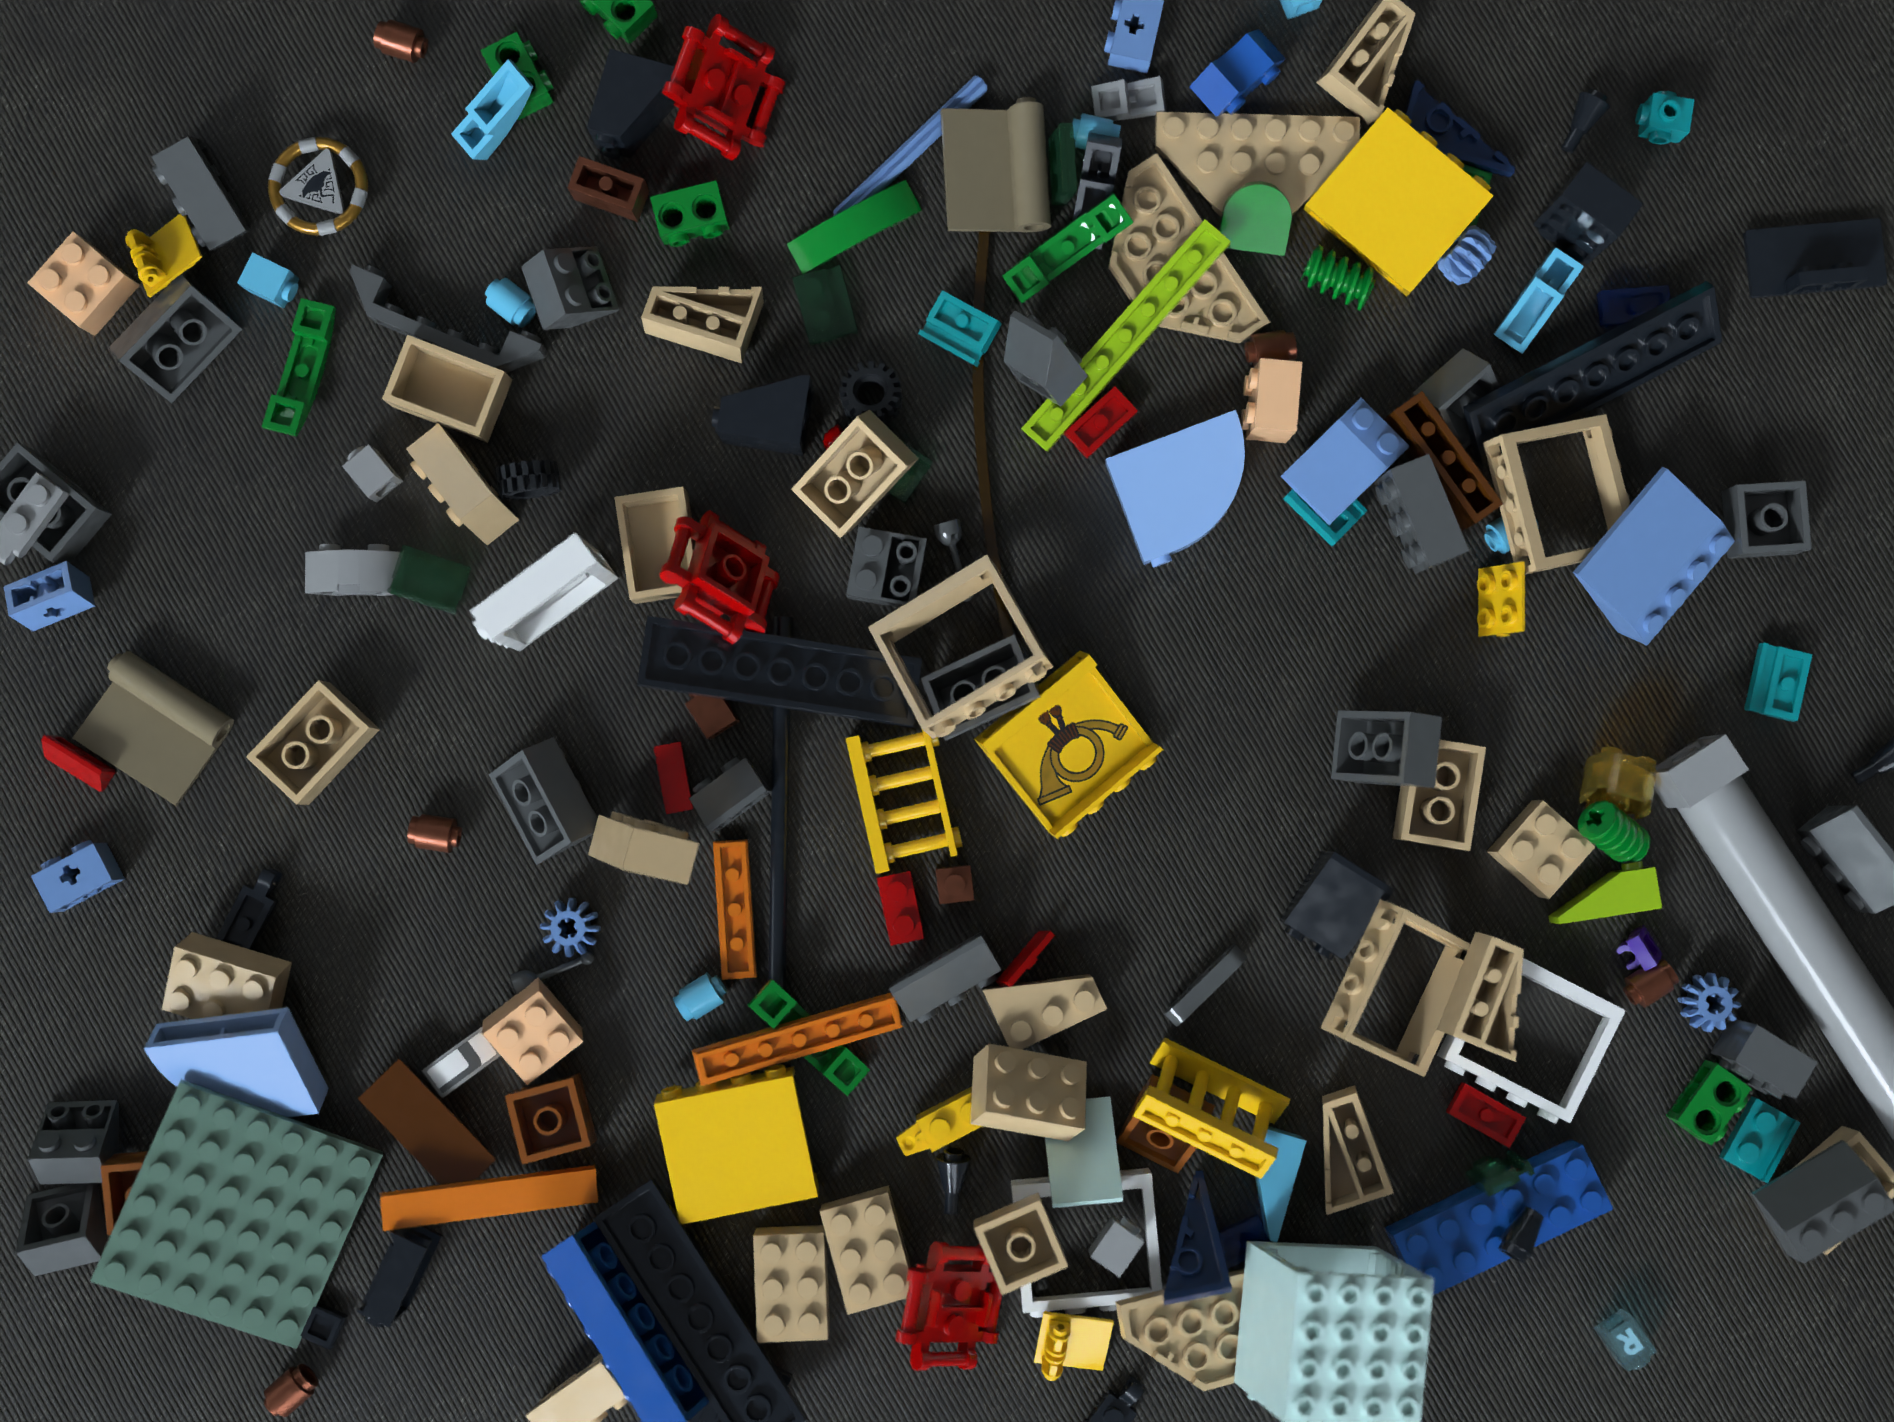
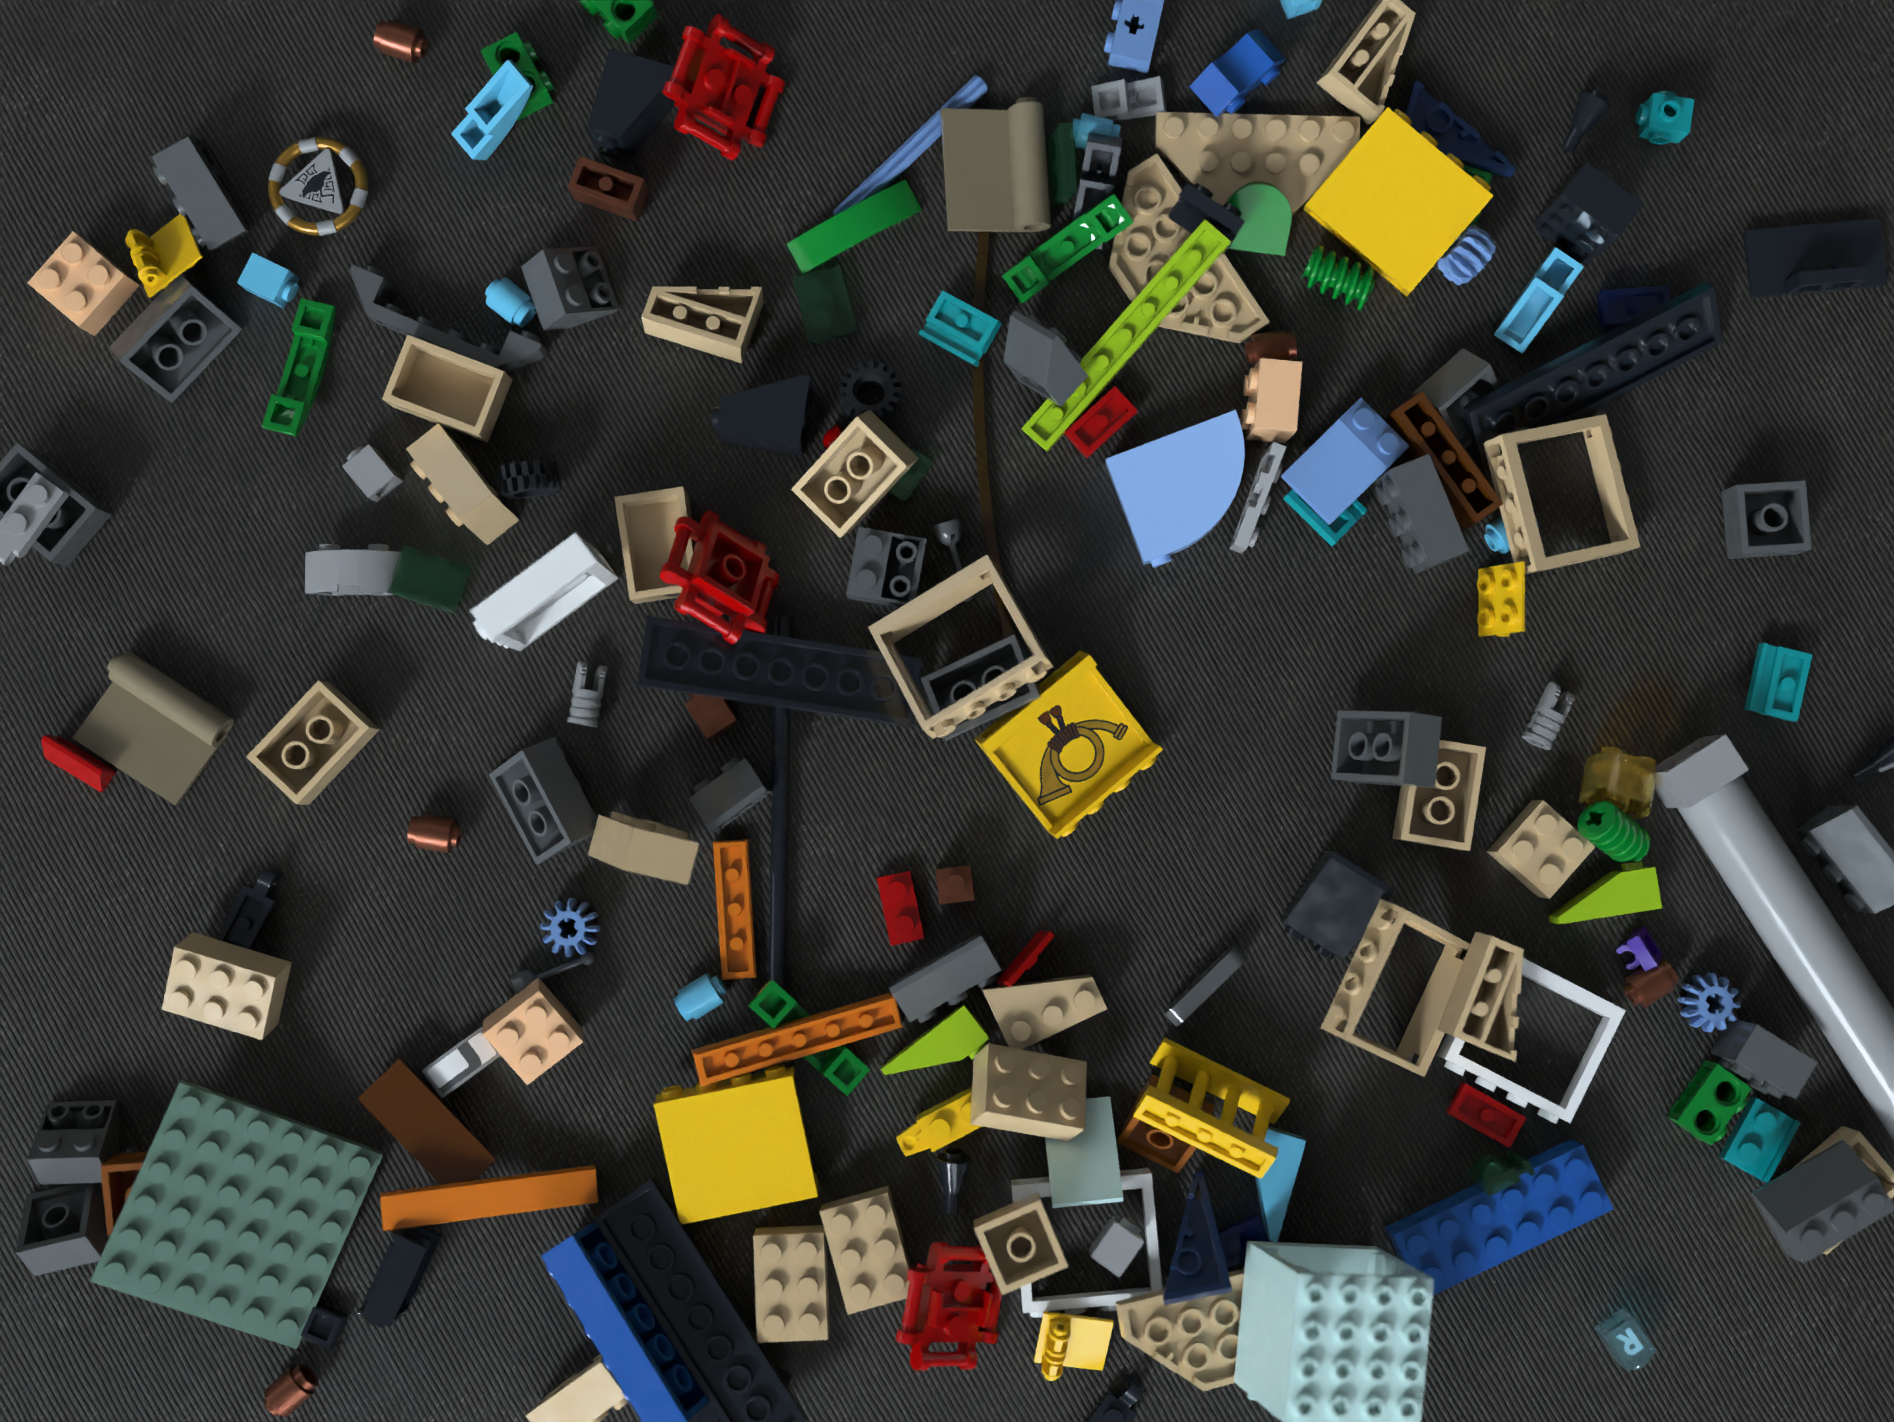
medium blue brick [4,561,95,631] -> none
medium blue brick [31,840,125,913] -> none
light blue brick [144,1007,329,1117] -> none
dark orange brick [505,1073,597,1165] -> none
green brick [650,180,730,247] -> none
red piece [654,742,694,814] -> none
yellow fence [845,730,963,874] -> none
tan wedge [1322,1085,1393,1215] -> none
black cone [1498,1206,1544,1263] -> none
medium blue slope [1573,467,1735,645] -> none
none -> light grey hinge [567,661,608,727]
none -> lime slope [881,1002,990,1075]
none -> black bracket [1168,183,1245,254]
none -> light grey wing [1229,442,1287,554]
none -> light grey hinge [1521,681,1575,750]

